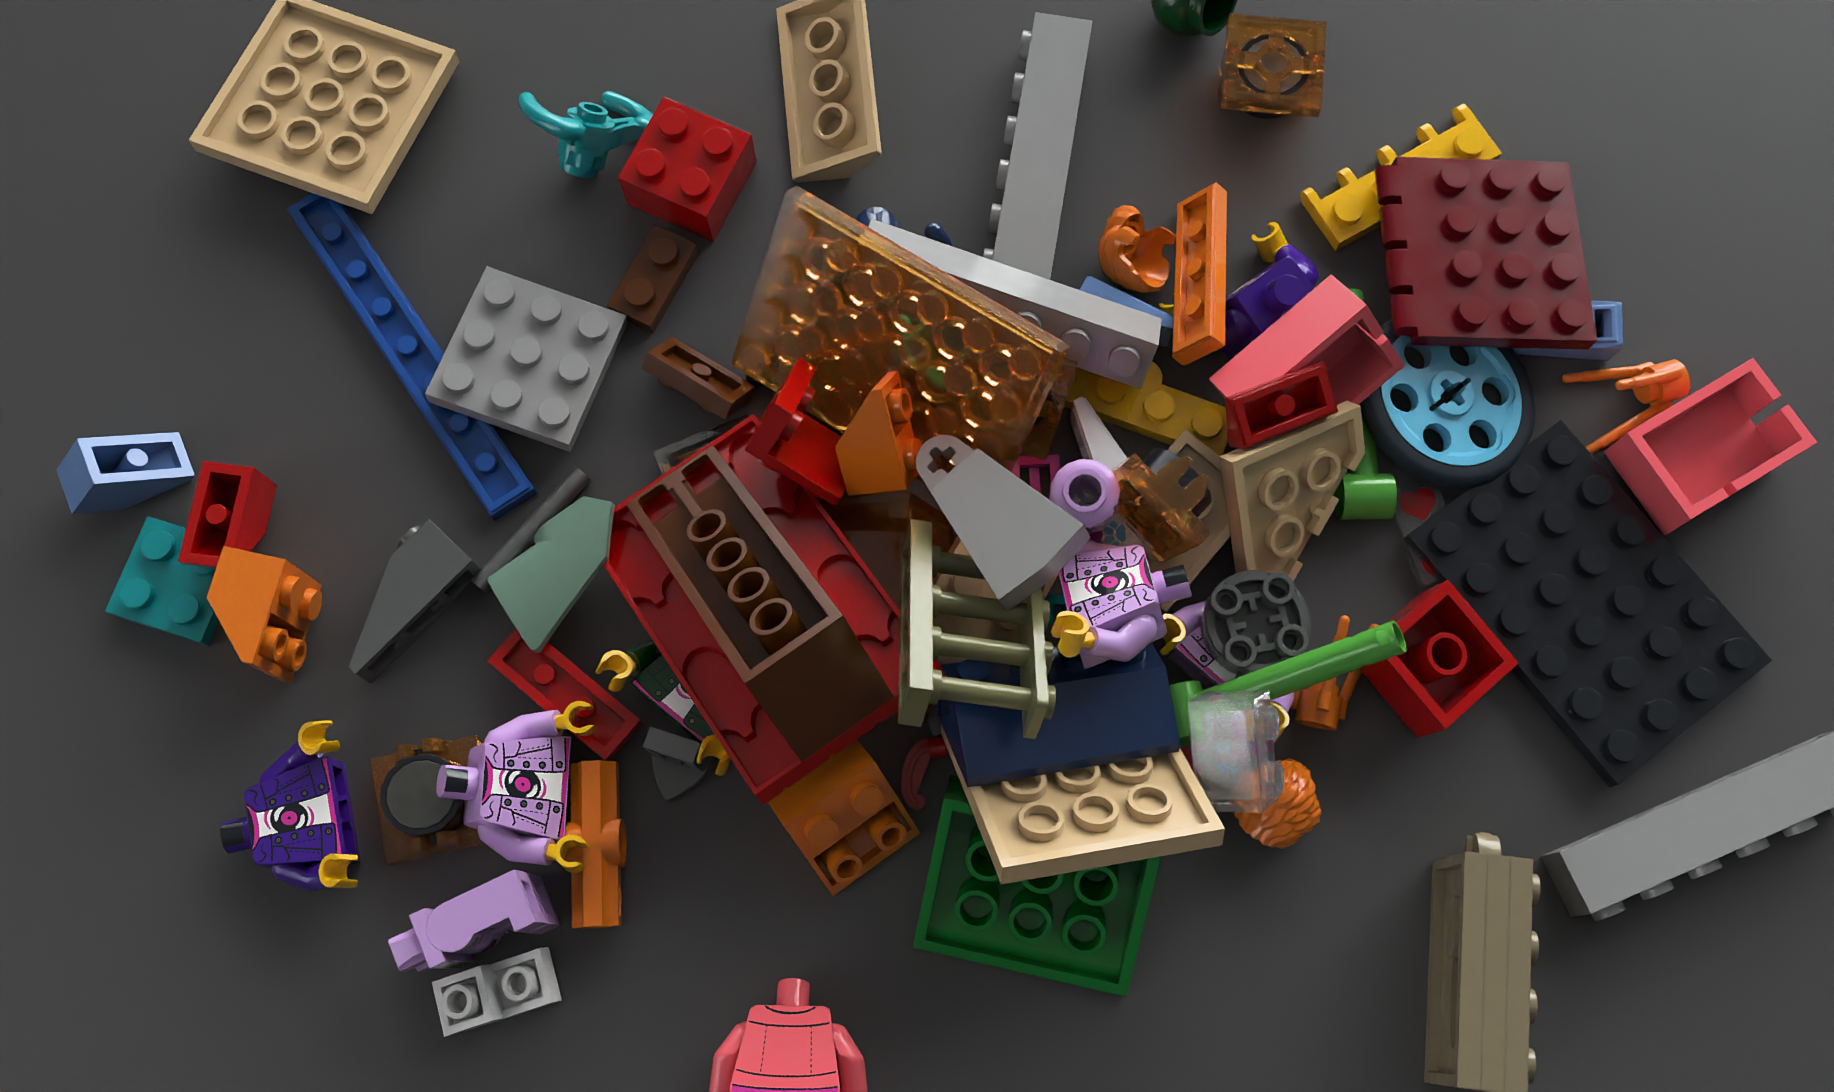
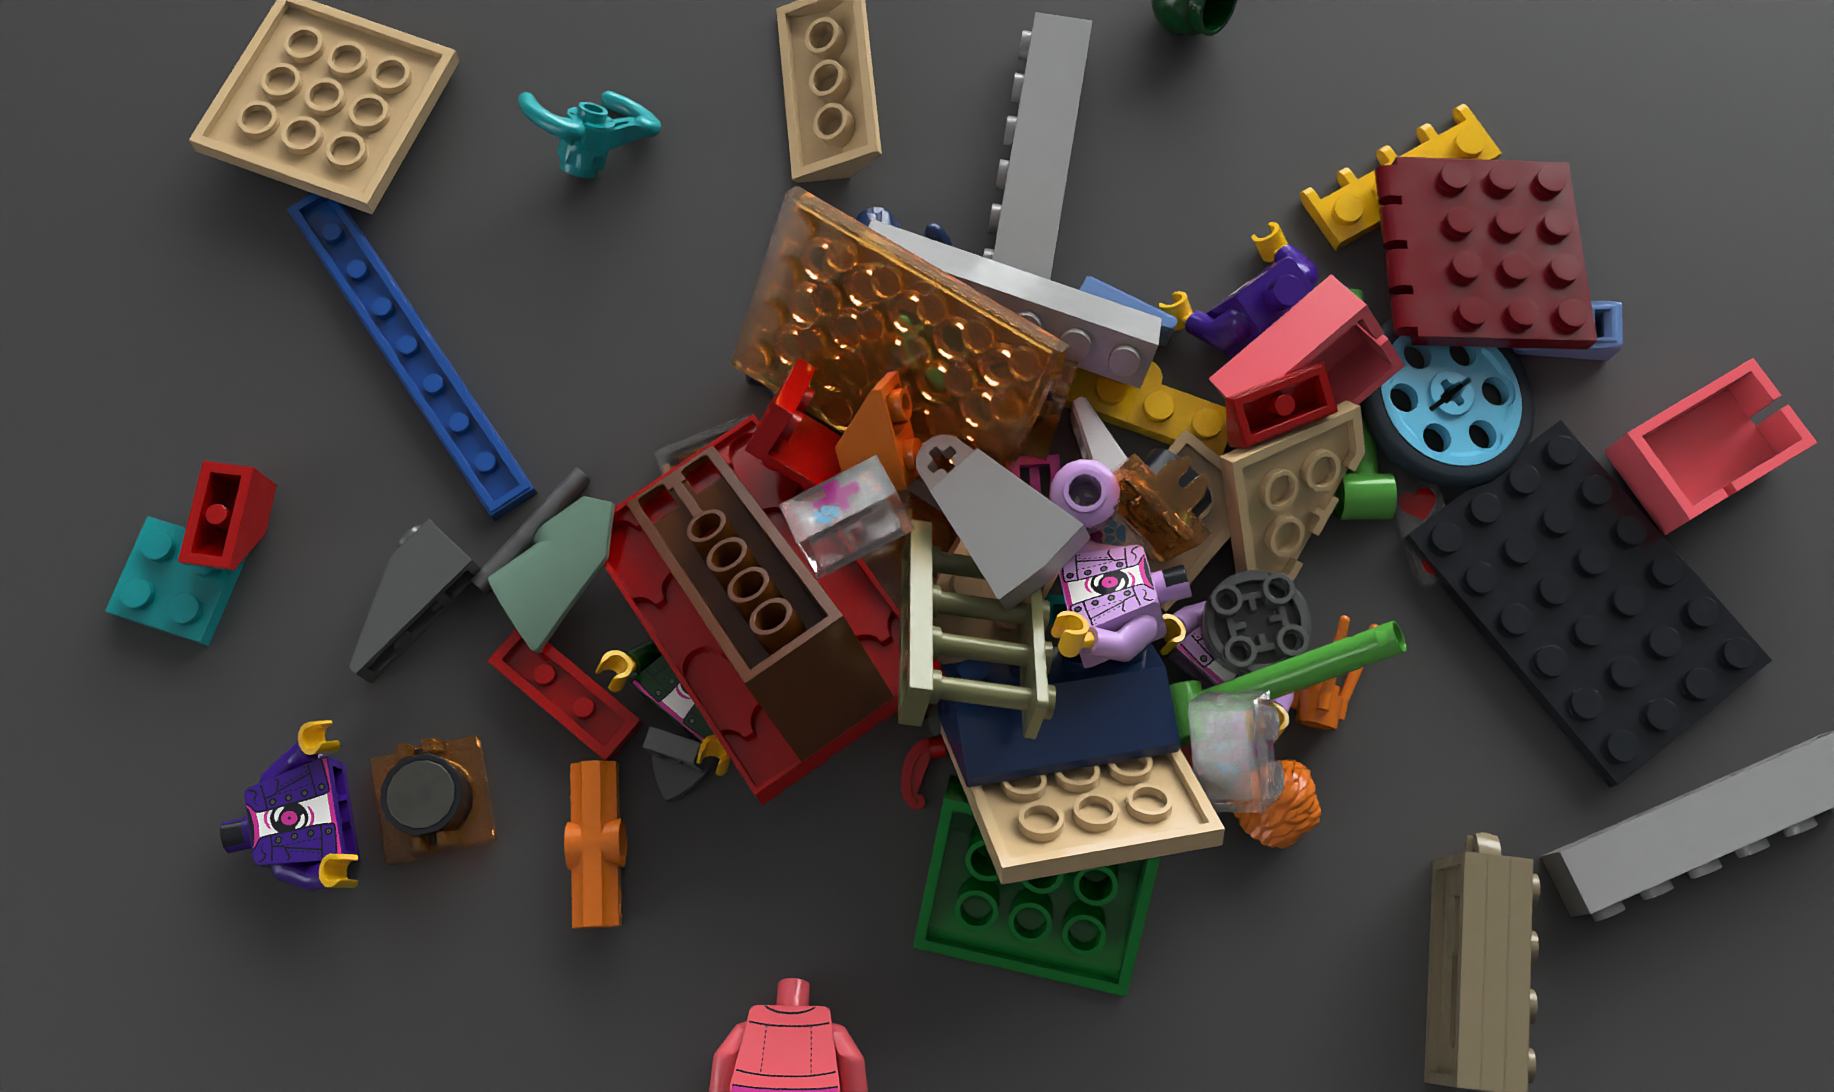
medium blue slope [56,432,195,515] -> none
orange slope [206,546,322,683] -> none
lavender hips [388,869,561,972] -> none
light grey plate [425,266,628,452] -> none
white slope [432,947,562,1037] -> none
lavender torso [436,701,596,873] -> none
reddish brown plate [607,224,700,333] -> none
red brick [618,96,757,242] -> none
reddish brown plate [641,337,755,420] -> none
orange slope [768,740,920,896] -> none
orange hair [1098,205,1176,293] -> none
orange tile [1172,182,1227,366] -> none
clear orange piece [1218,13,1327,119] -> none
red brick [1360,580,1518,738] -> none
orange plant [1562,359,1690,455] -> none
none -> clear brick [779,455,915,580]

